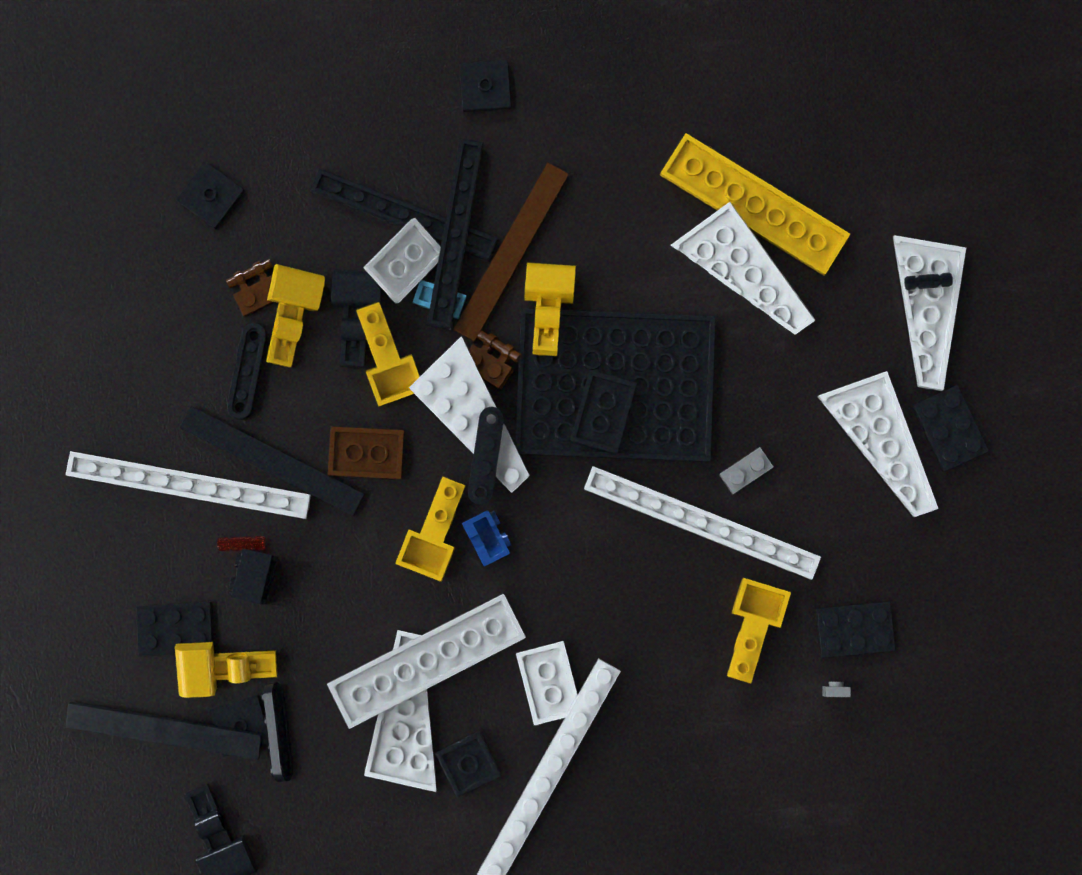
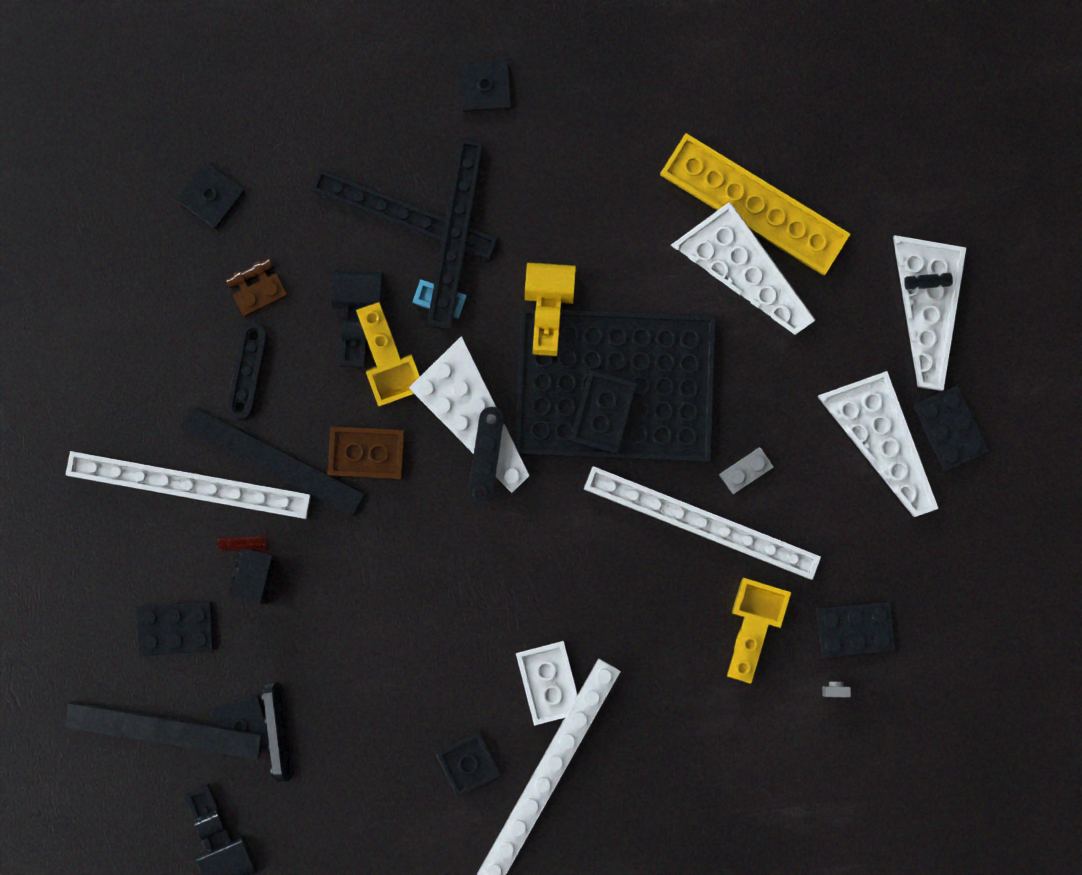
yellow plate [175,642,278,698] -> none
yellow plate [266,264,325,368] -> none
white plate [327,594,526,729] -> none
white plate [363,218,441,304] -> none
white wing [364,630,437,792] -> none
yellow plate [395,477,466,582] -> none
reddish brown tile [453,163,569,342] -> none
blue cylinder [462,510,511,567] -> none
reddish brown plate [469,331,522,390] -> none

